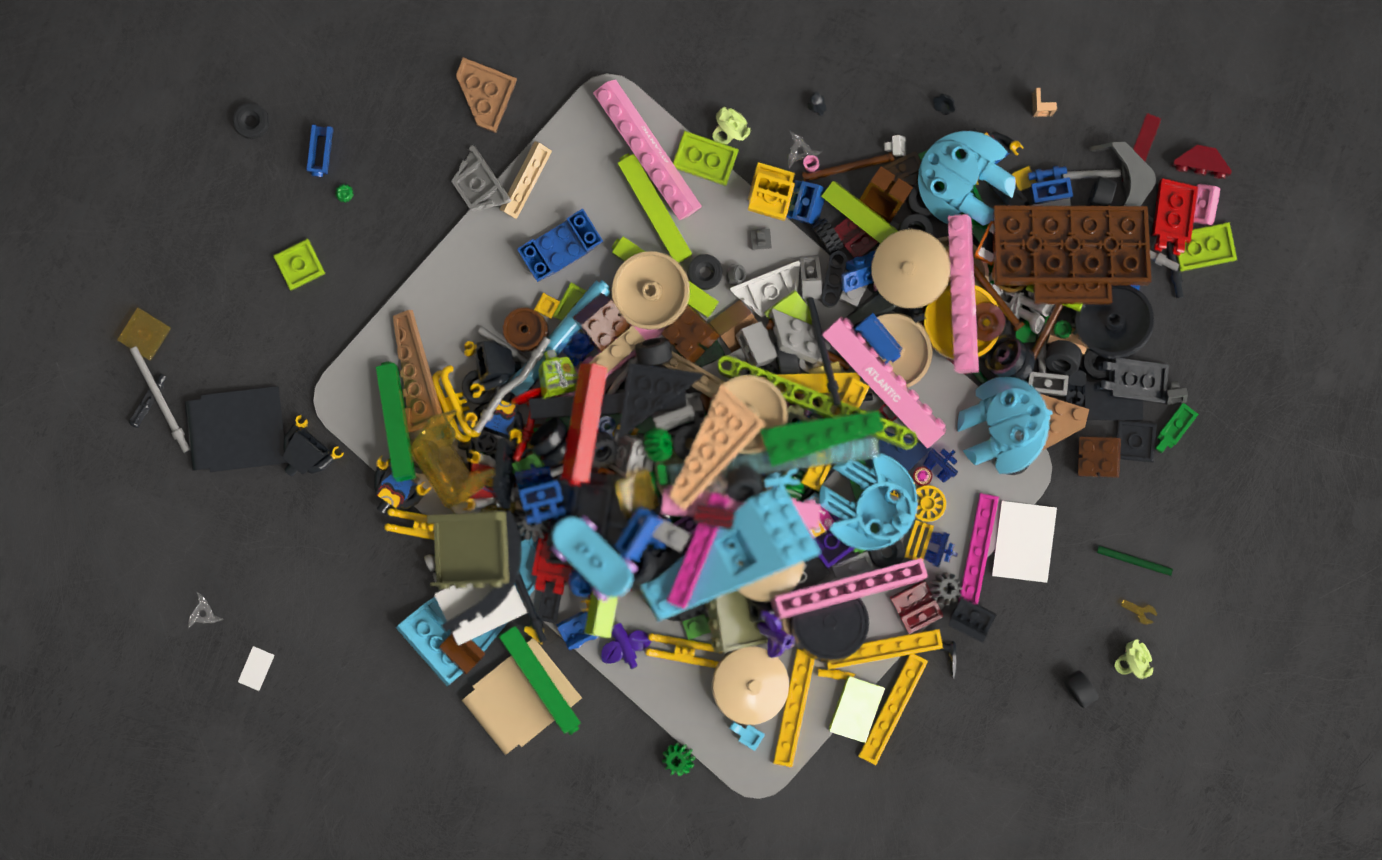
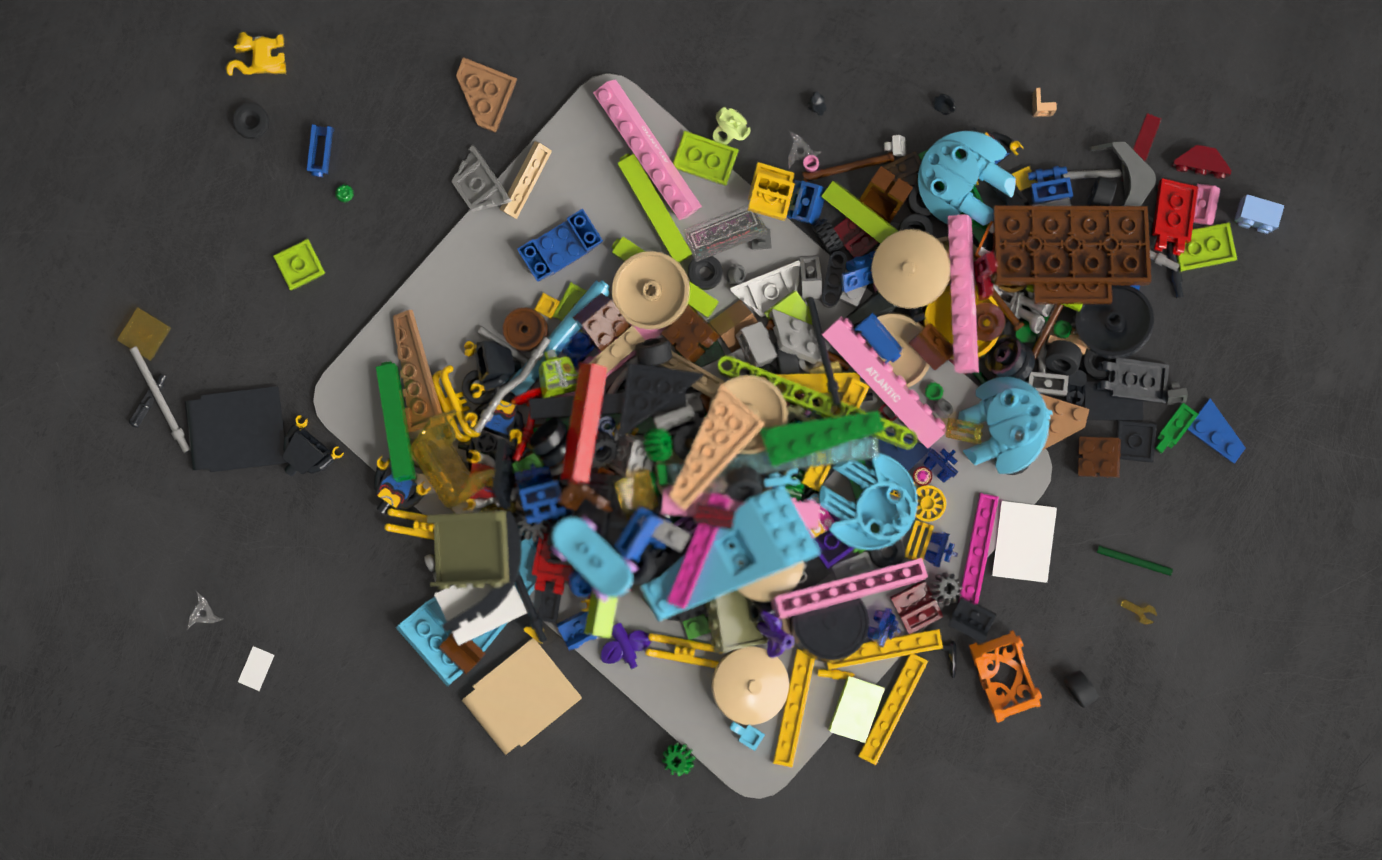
green brick [499,626,581,735] -> none
yellowish green tile [1115,639,1153,679] -> none
none -> yellow animal [226,32,286,76]
none -> reddish brown bracket [558,482,612,512]
none -> clear tile [683,204,768,262]
none -> clear blue hips [867,607,901,647]
none -> reddish brown panel [909,323,954,370]
none -> green piece [925,382,944,401]
none -> dark grey tile [933,399,953,419]
none -> clear yellow tile [946,418,984,444]
none -> orange fence [969,630,1042,723]
none -> dark red plate [974,252,998,301]
none -> blue wing [1187,398,1246,464]
none -> light blue brick [1234,195,1284,234]

